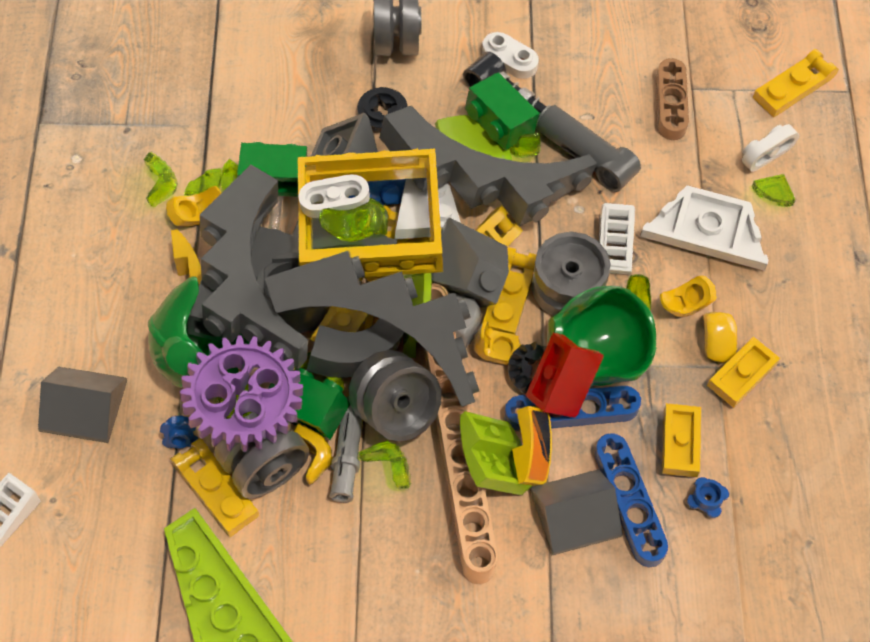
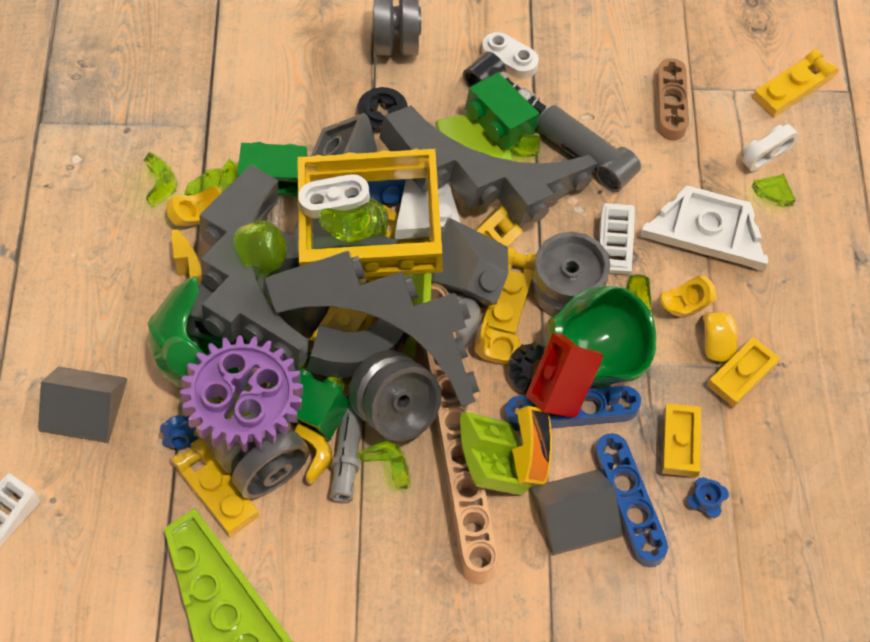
none -> clear neon green hair [234,220,288,274]

